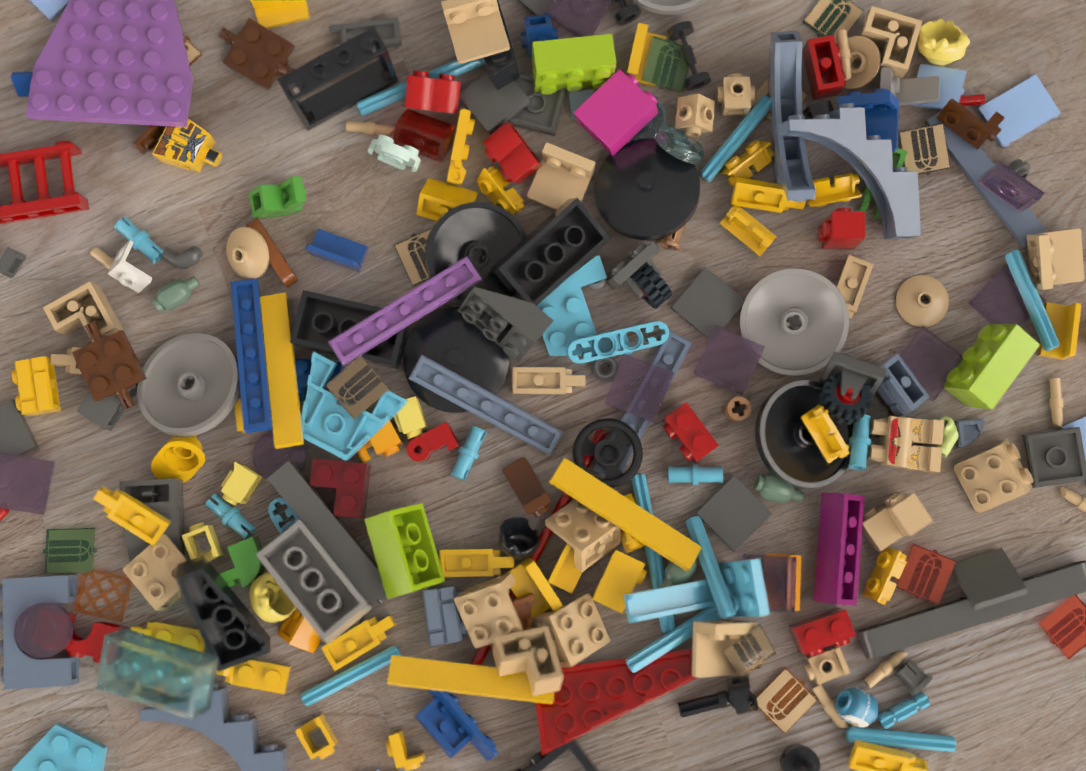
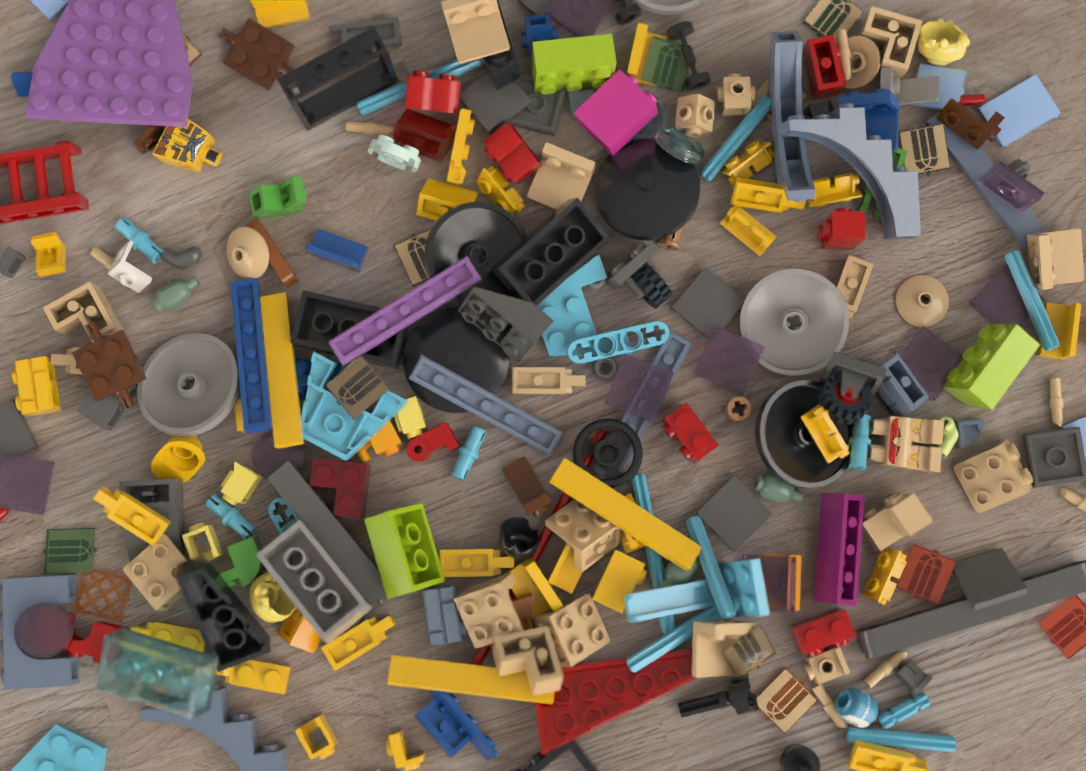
medium azure axle [301,645,401,706] -> none
medium azure pin [668,464,723,485] -> none
none -> yellow bracket [30,232,66,277]

